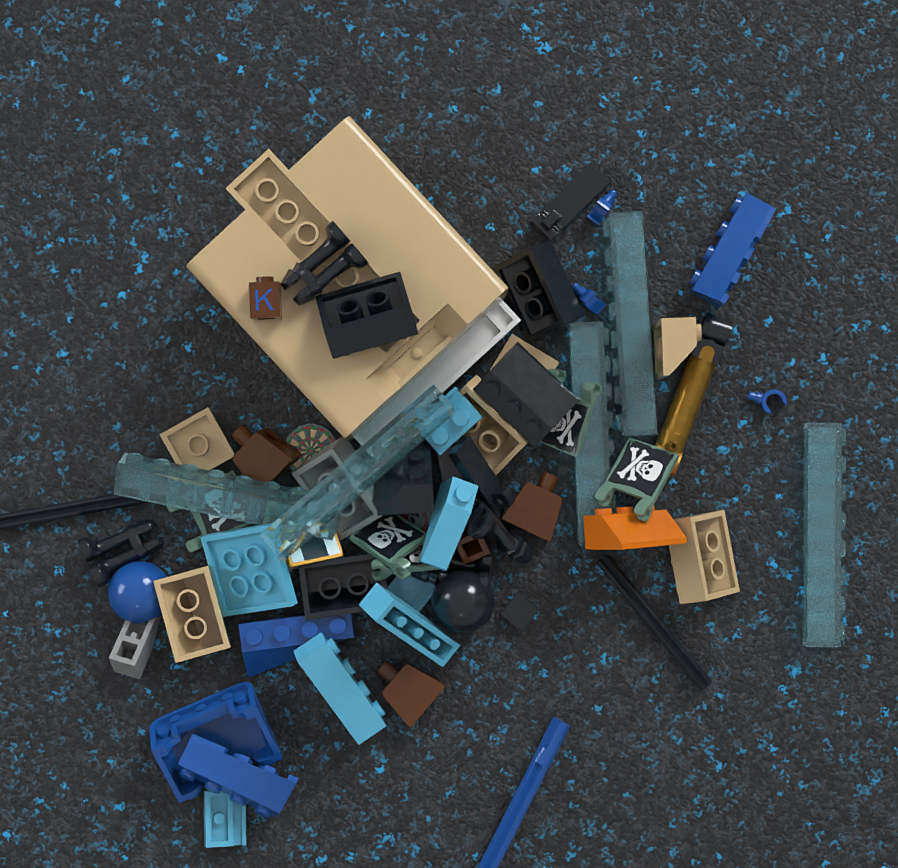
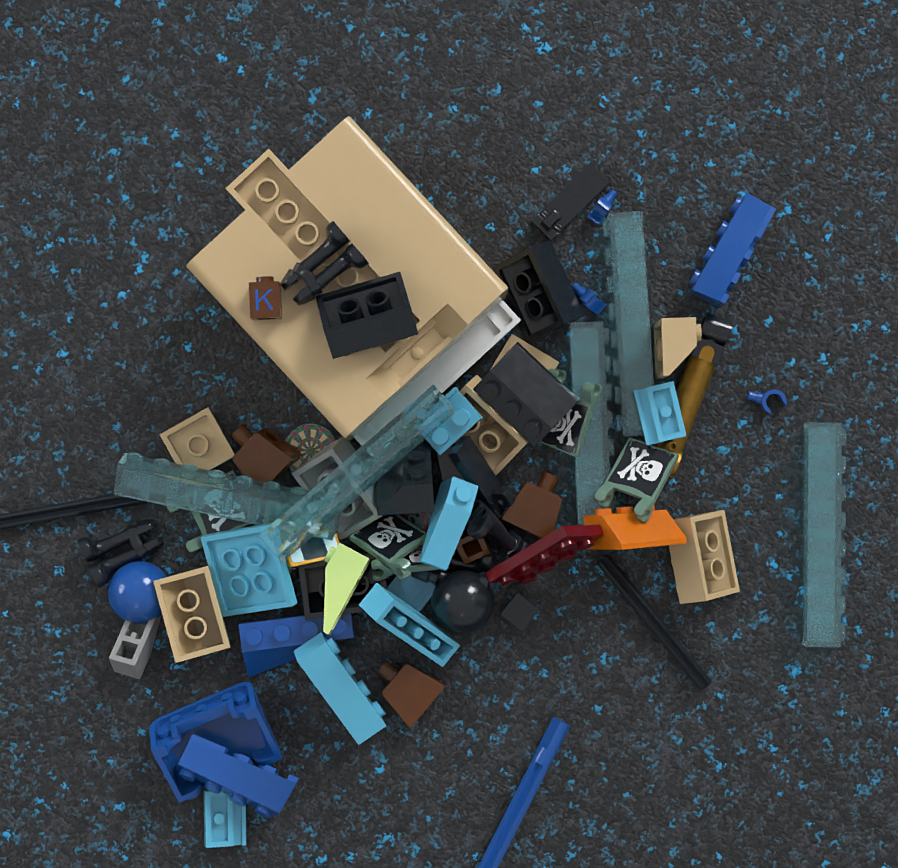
none -> yellowish green slope [323,543,371,635]
none -> dark red plate [486,525,604,585]
none -> medium azure plate [634,381,687,446]

